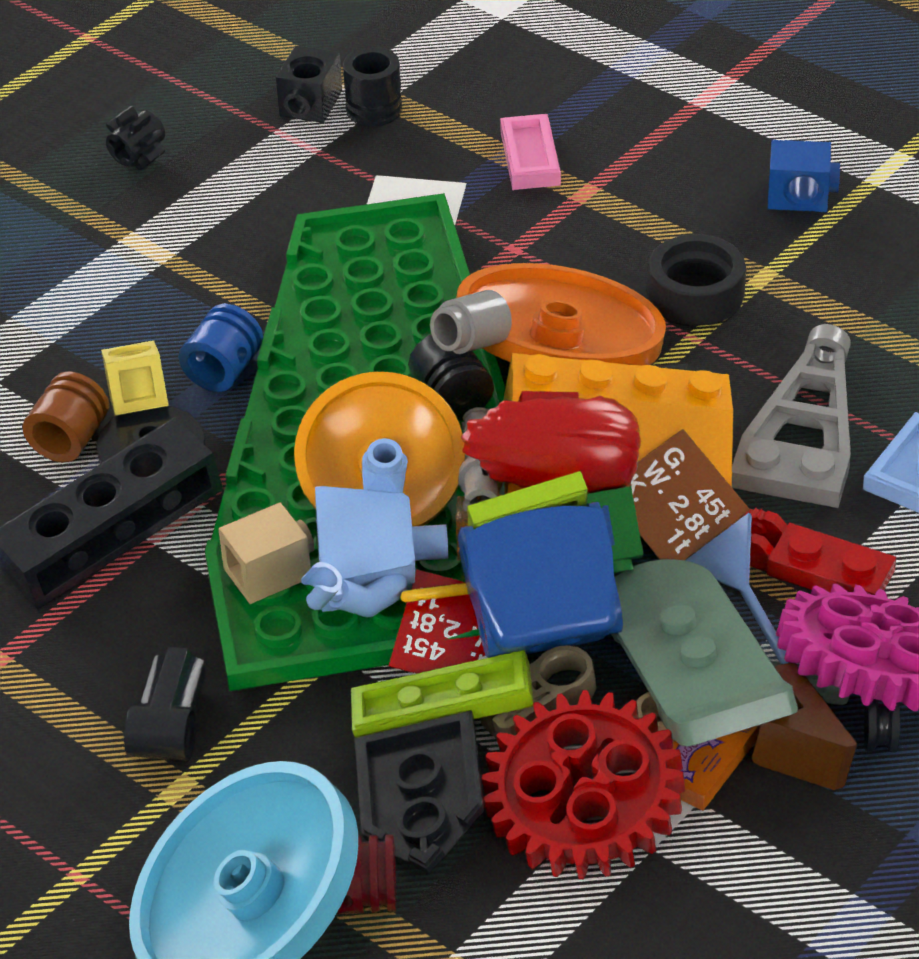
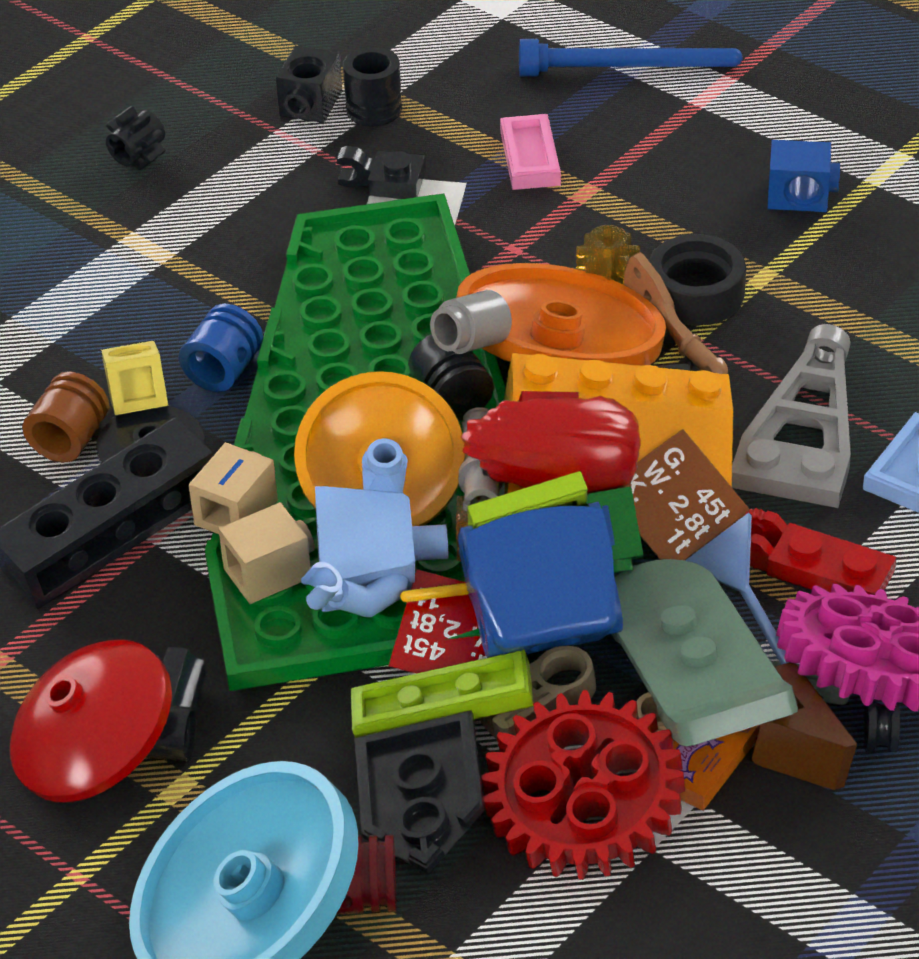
none -> red dish [10,640,172,802]
none -> tan brick [189,442,278,534]
none -> black plate [337,146,426,199]
none -> blue piece [519,39,743,77]
none -> clear yellow gear [576,225,640,284]
none -> medium nougat piece [624,252,728,374]

